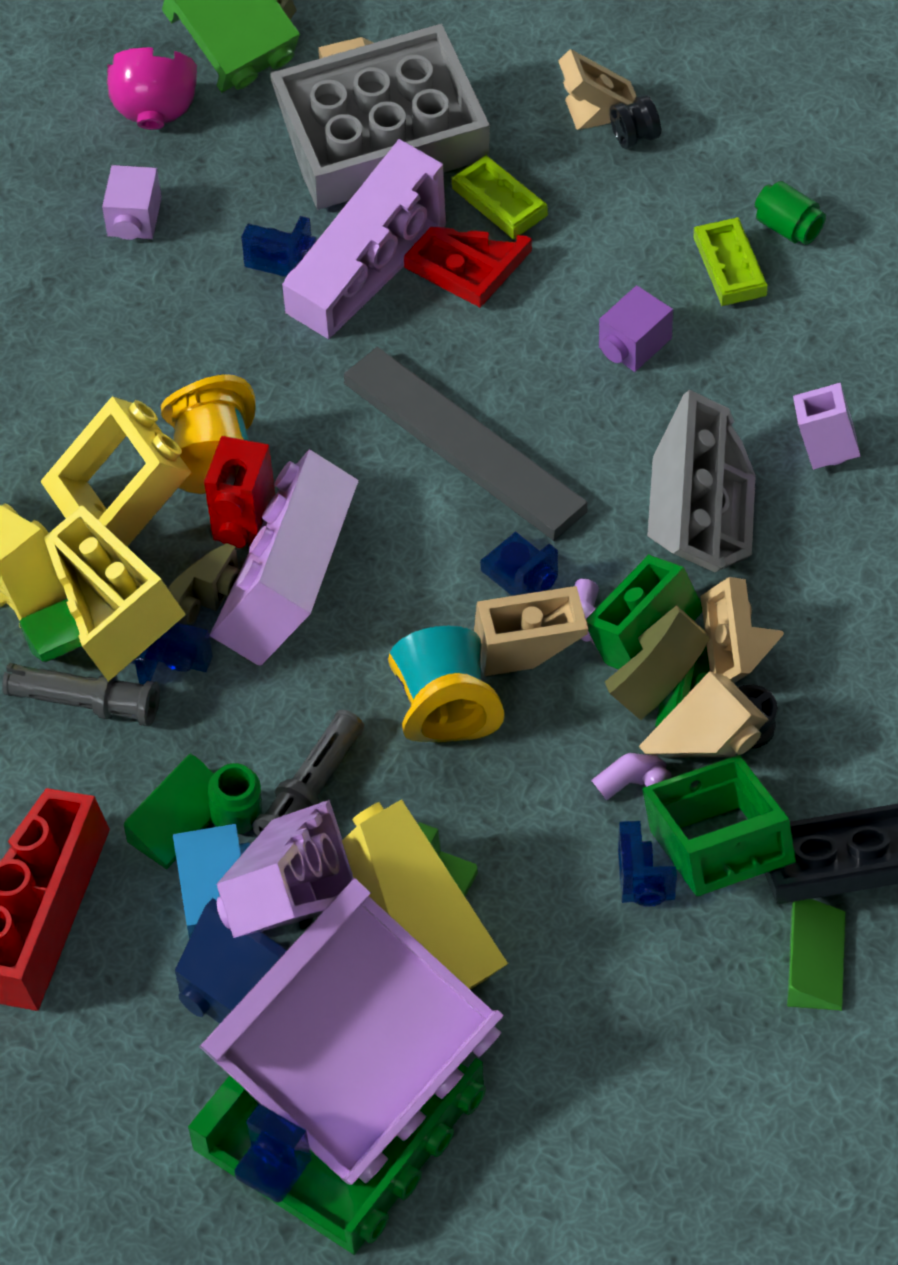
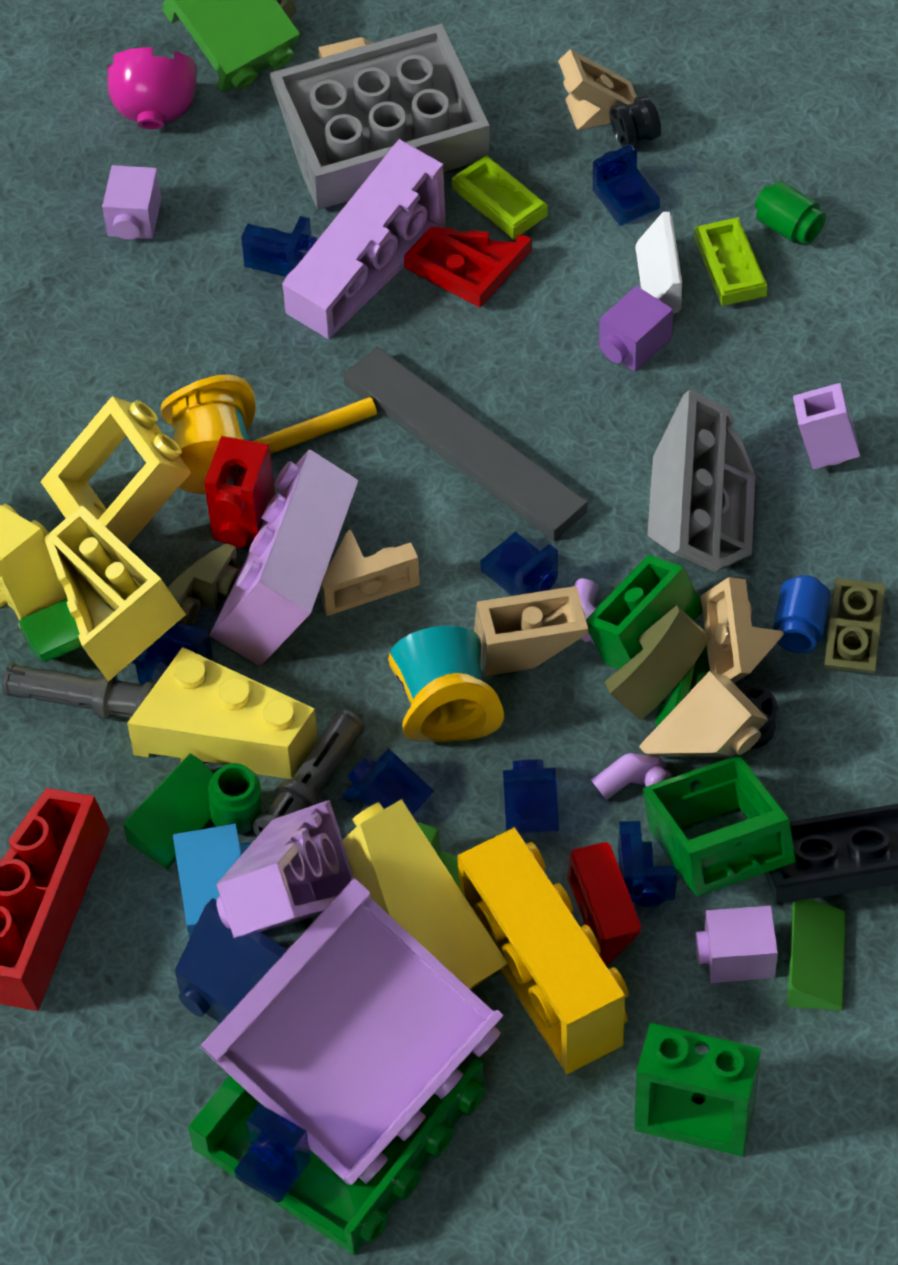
none -> light yellow wedge [127,647,318,779]
none -> yellow bar [253,397,377,455]
none -> tan slope [321,530,420,616]
none -> clear blue bracket [342,748,434,816]
none -> yellow brick [458,827,629,1074]
none -> clear blue bracket [502,759,559,834]
none -> red slope [567,842,641,965]
none -> clear blue bracket [592,144,660,226]
none -> green window [634,1022,761,1157]
none -> white slope [635,212,682,313]
none -> lavender brick [695,905,778,983]
none -> blue brick [773,575,831,653]
none -> olive slope [824,578,885,674]

